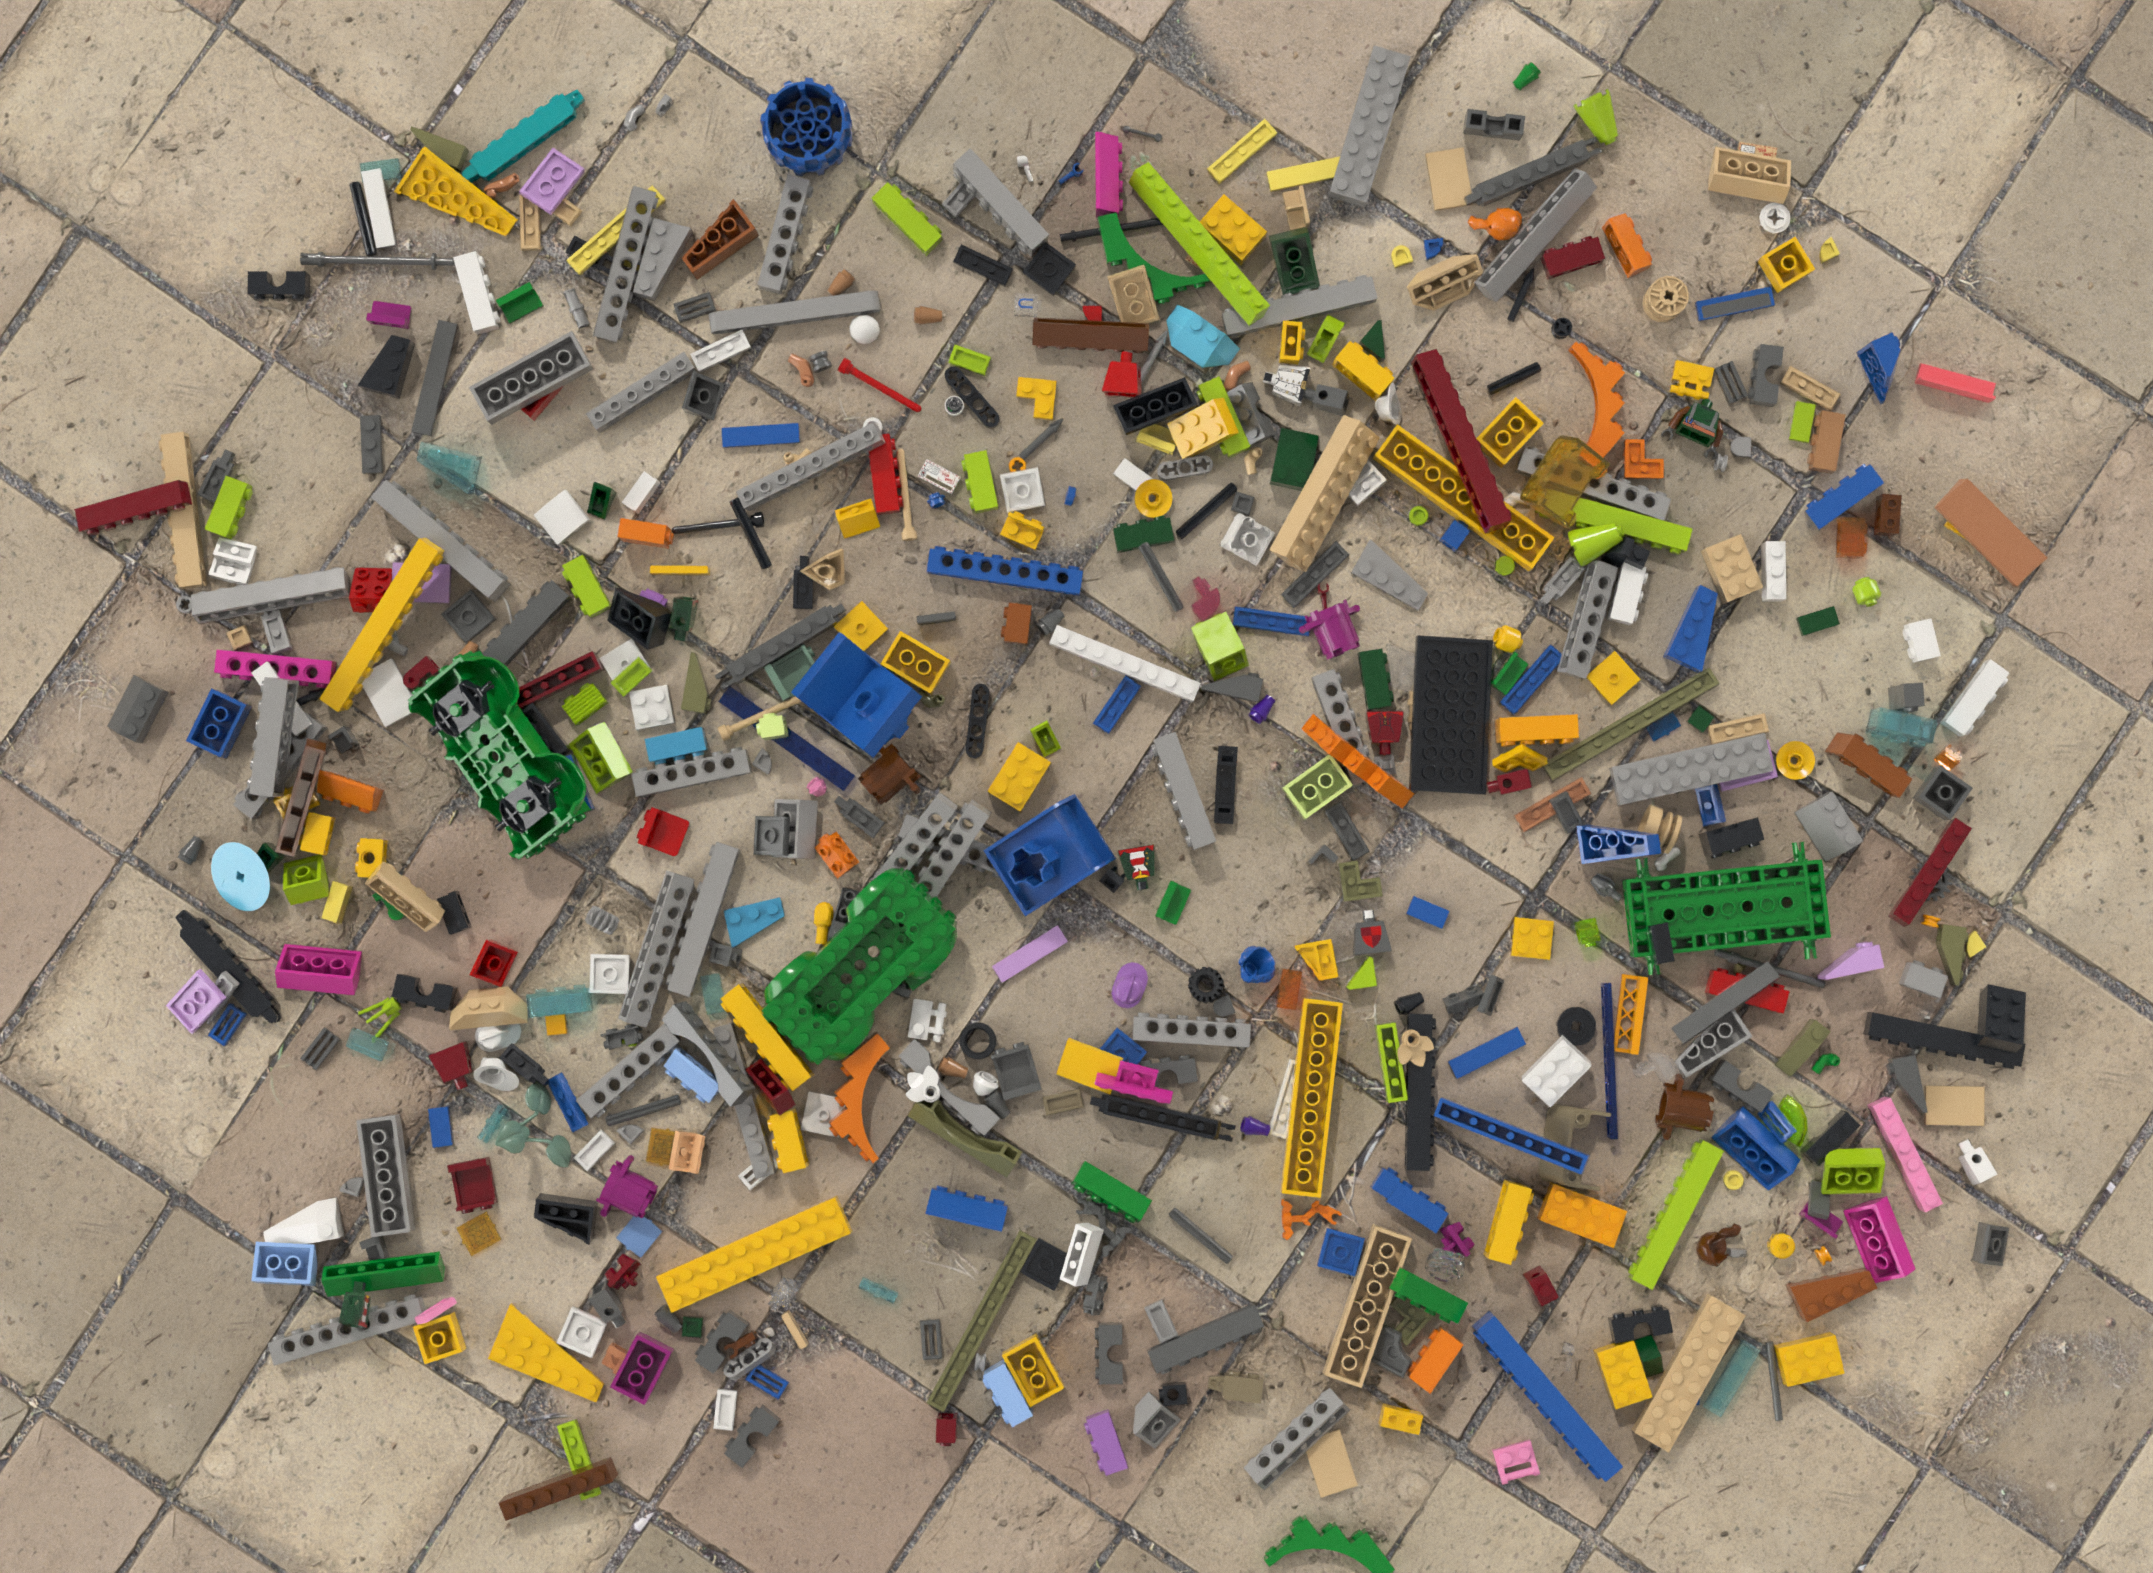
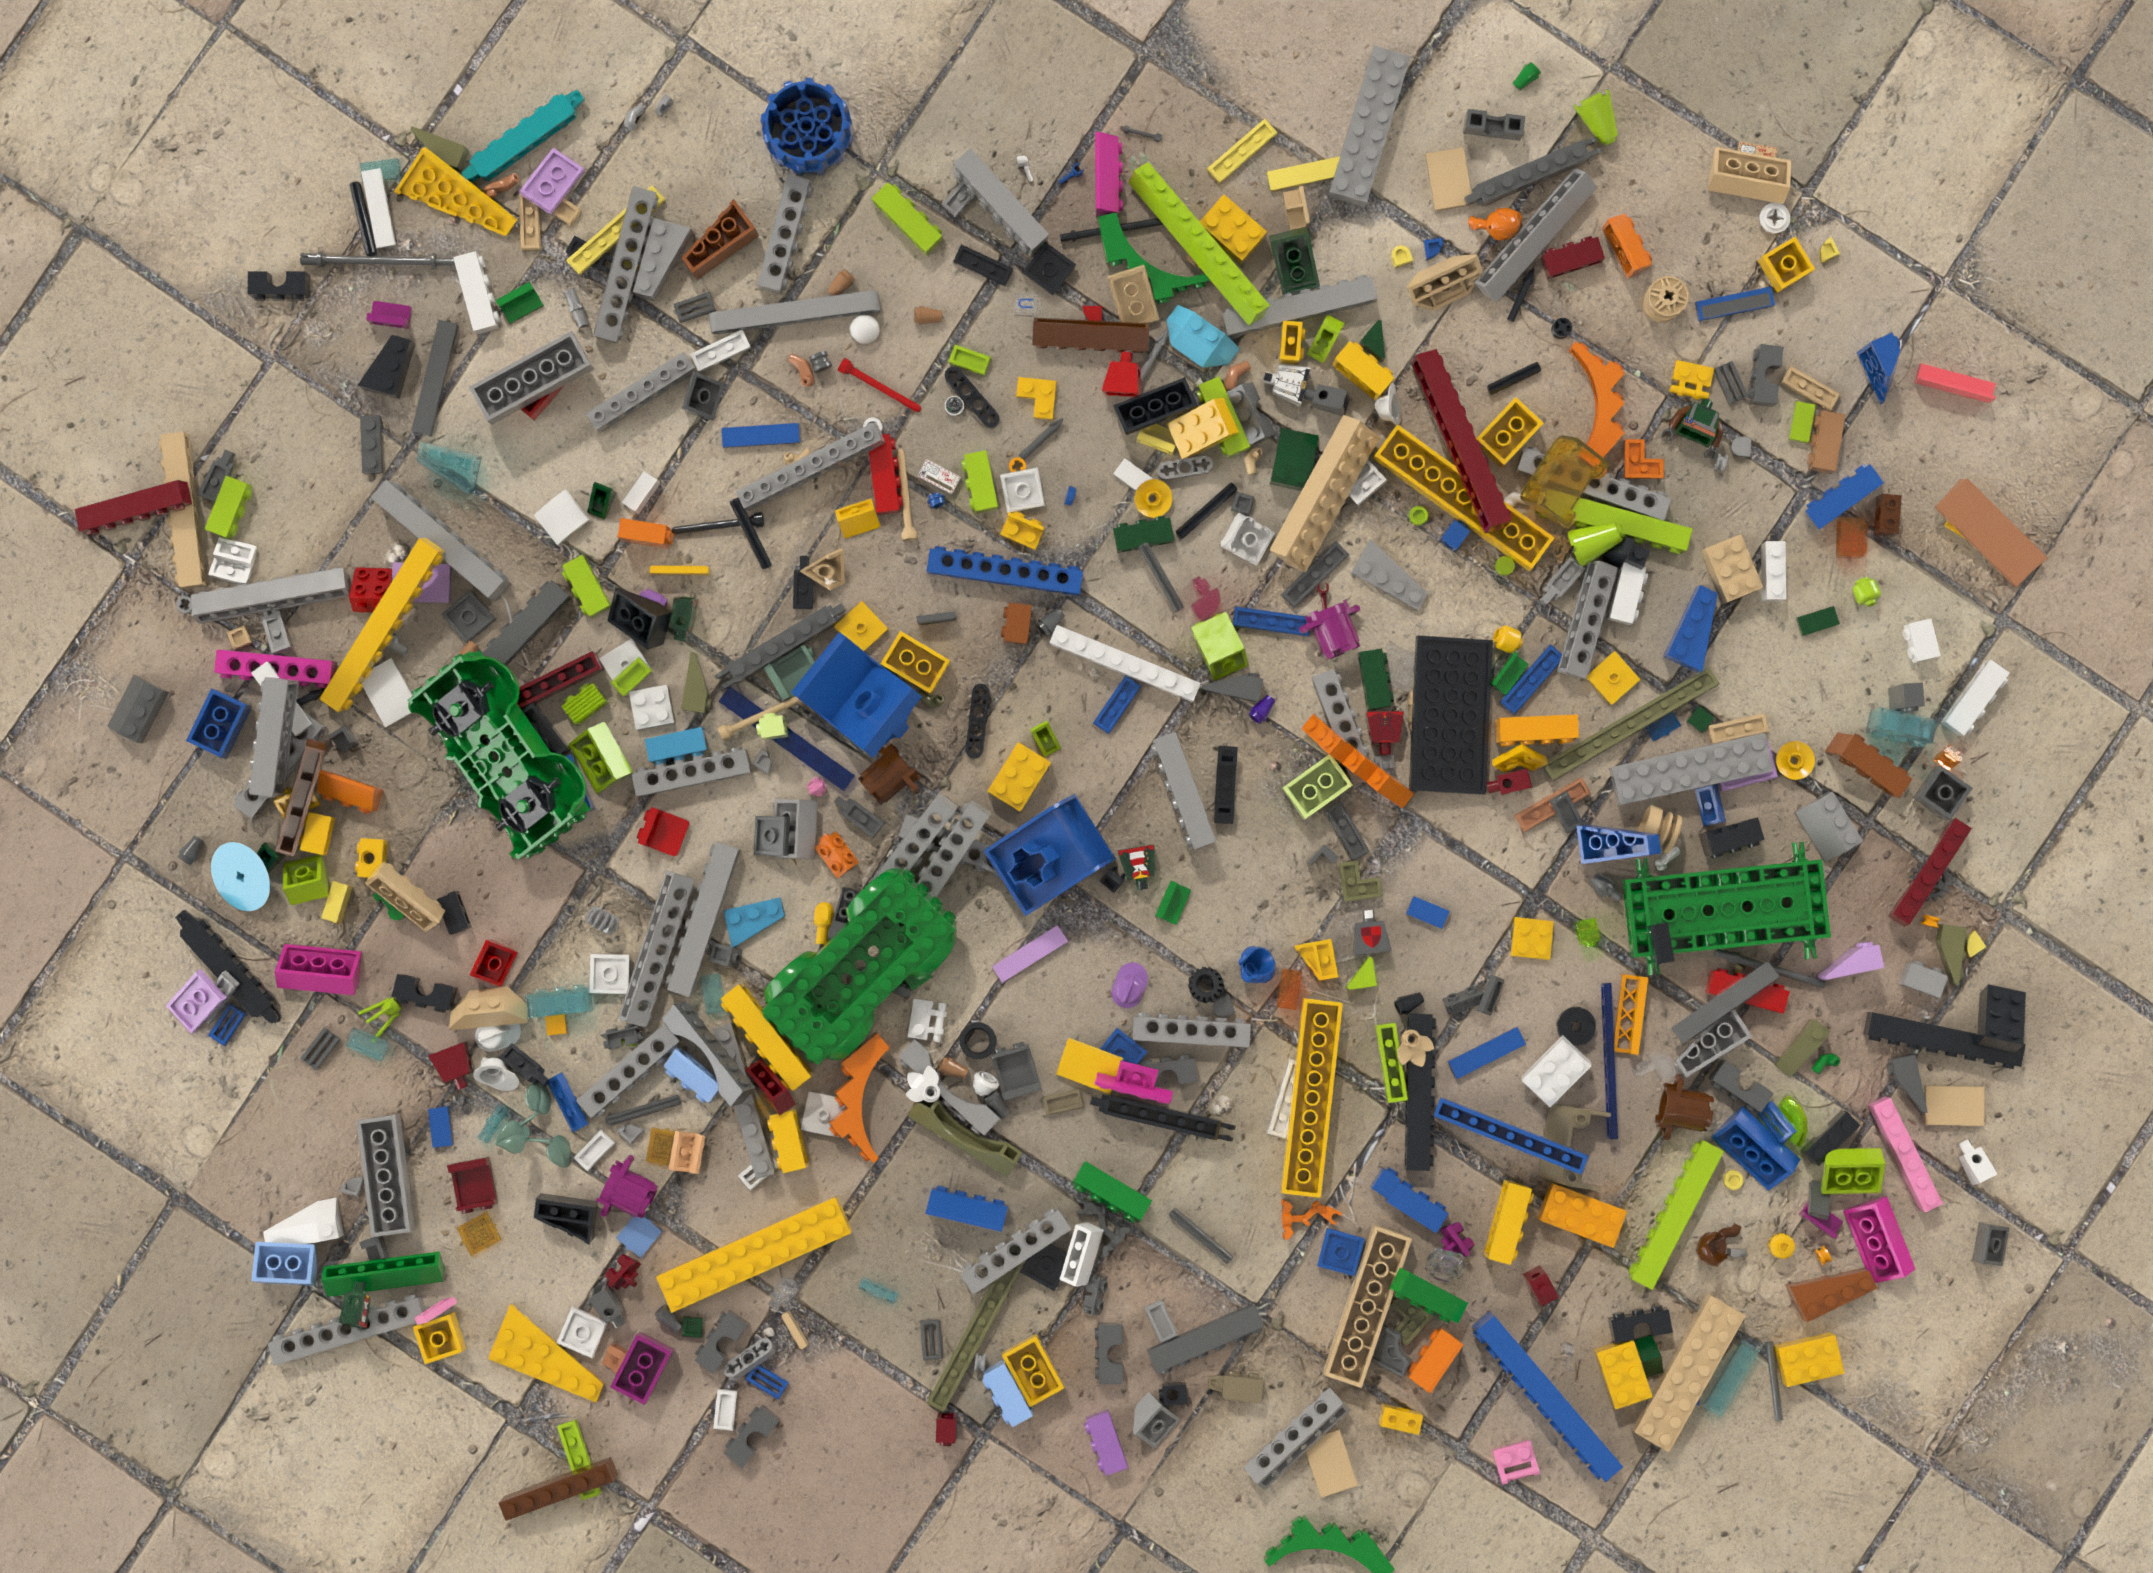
dark red leg [403,656,440,689] -> none
reddish brown plate [724,1330,758,1359] -> none
dark purple cone [1240,1116,1270,1136] -> none
none -> light grey brick [961,1208,1072,1295]

